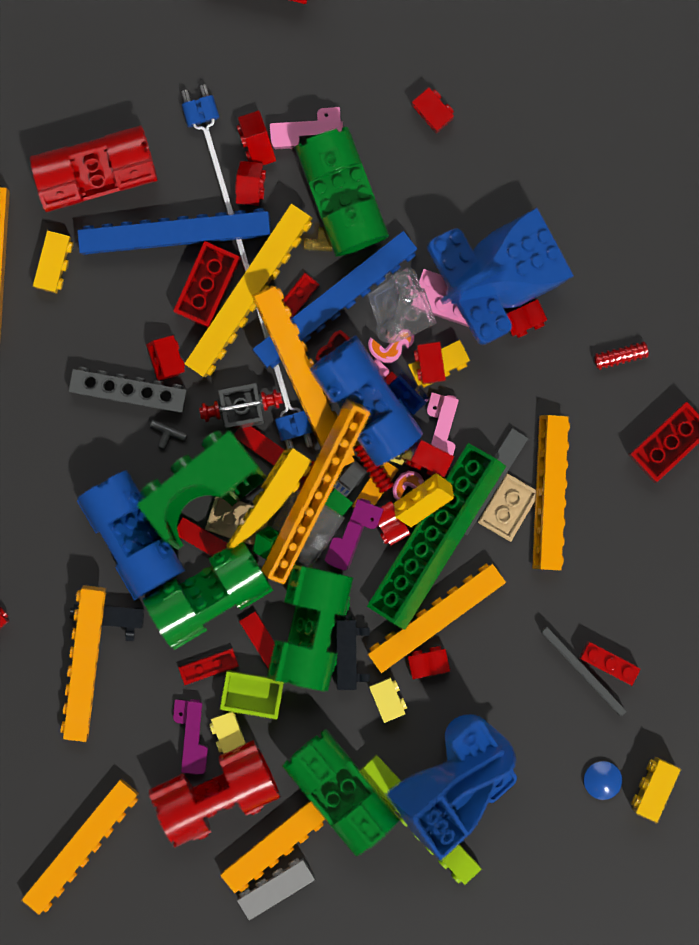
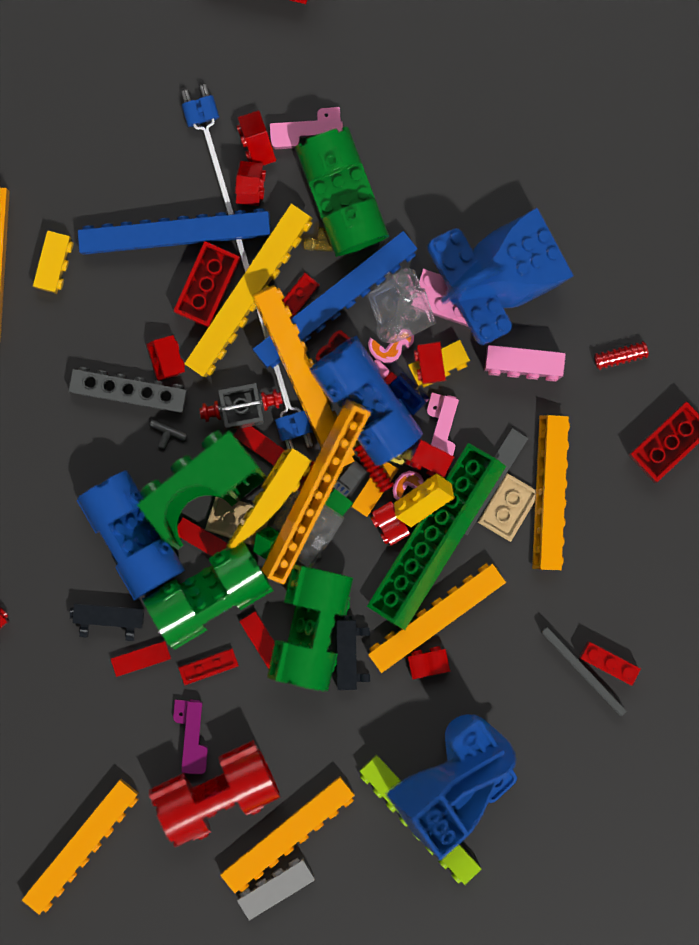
red cylinder [30,125,158,212] -> none
light orange brick [61,585,106,742] -> none
light yellow brick [209,711,246,754] -> none
lime piece [220,670,284,719] -> none
green cylinder [281,729,400,856] -> none
magenta piece [325,498,384,571] -> none
light yellow brick [369,677,407,723] -> none
red brick [411,87,454,134] -> none
red brick [507,299,547,338] -> none
blue dish [584,761,622,800] -> none
yellow brick [631,757,681,822] -> none
none -> red tile [111,641,171,677]
none -> bright pink brick [484,345,565,382]

